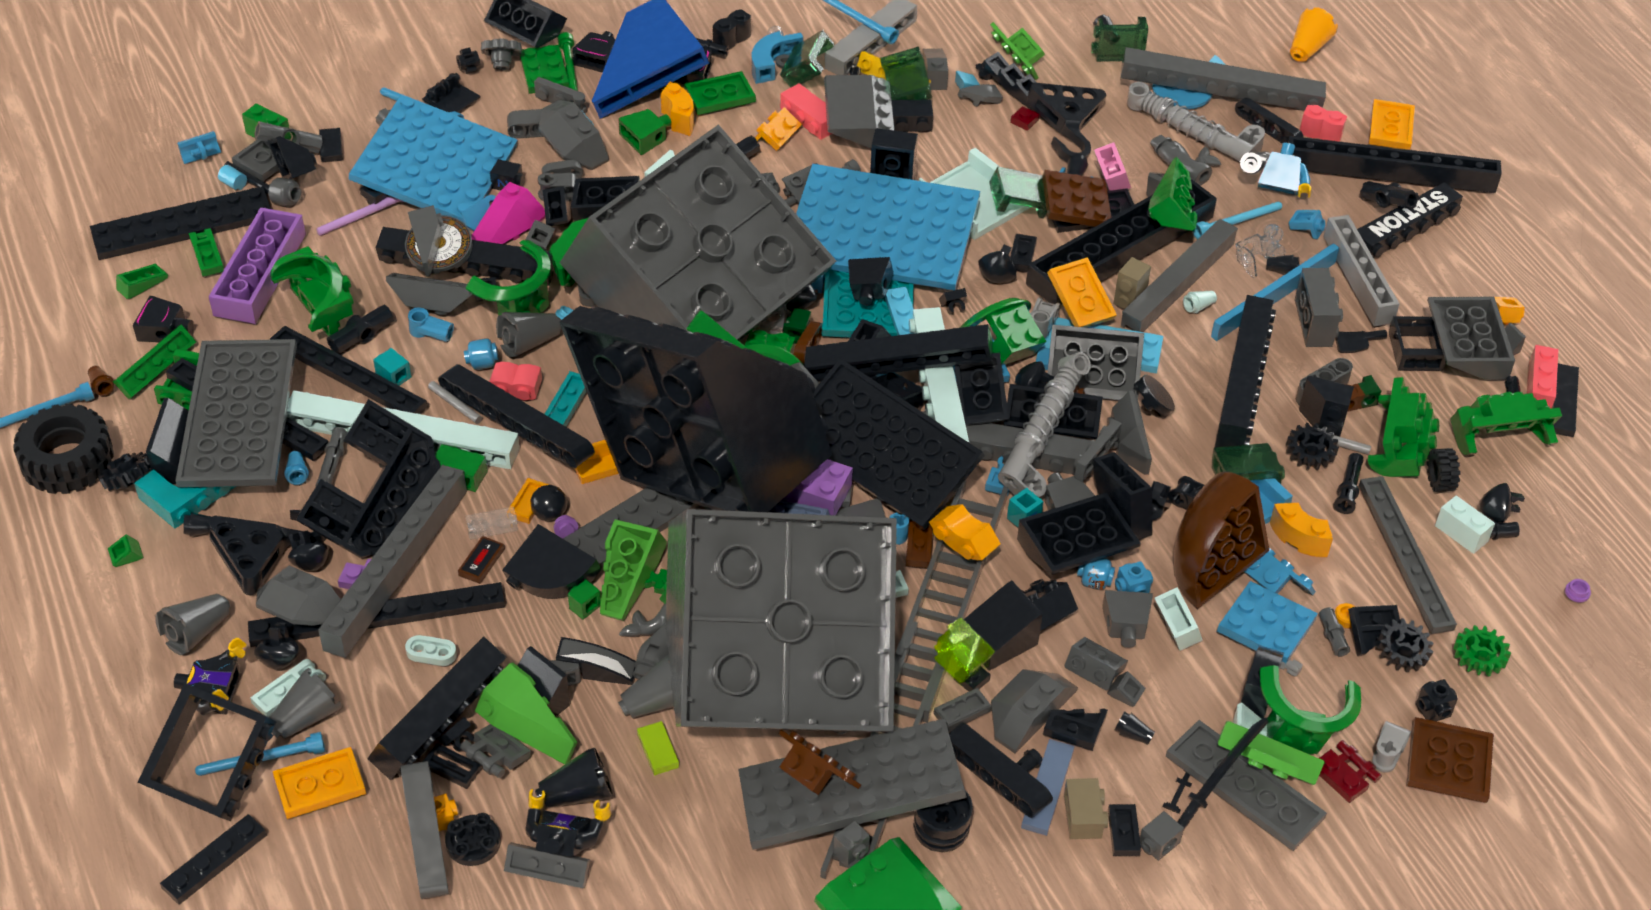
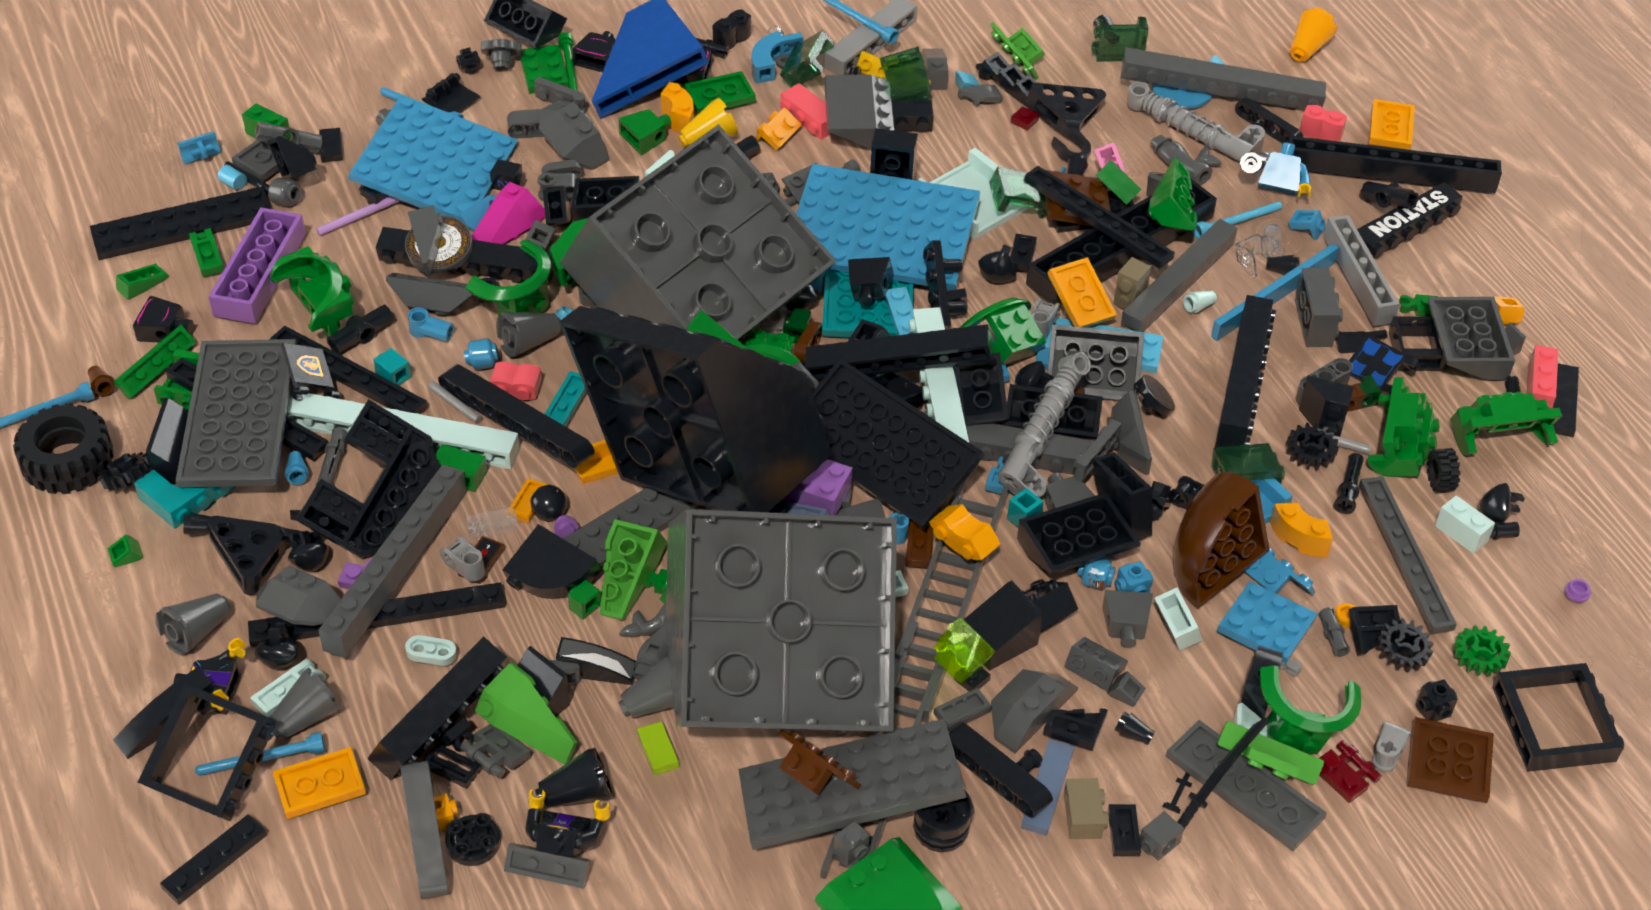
none -> black slope [113,666,214,759]
none -> flag [281,343,340,400]
none -> light grey piece [440,536,485,581]
none -> yellow cone [678,98,738,147]
none -> black plate [923,240,968,329]
none -> black plate [1023,166,1175,269]
none -> green tile [1096,160,1141,205]
none -> black flag [1349,335,1420,395]
none -> green plate [1399,294,1438,317]
none -> black window [1492,663,1624,772]

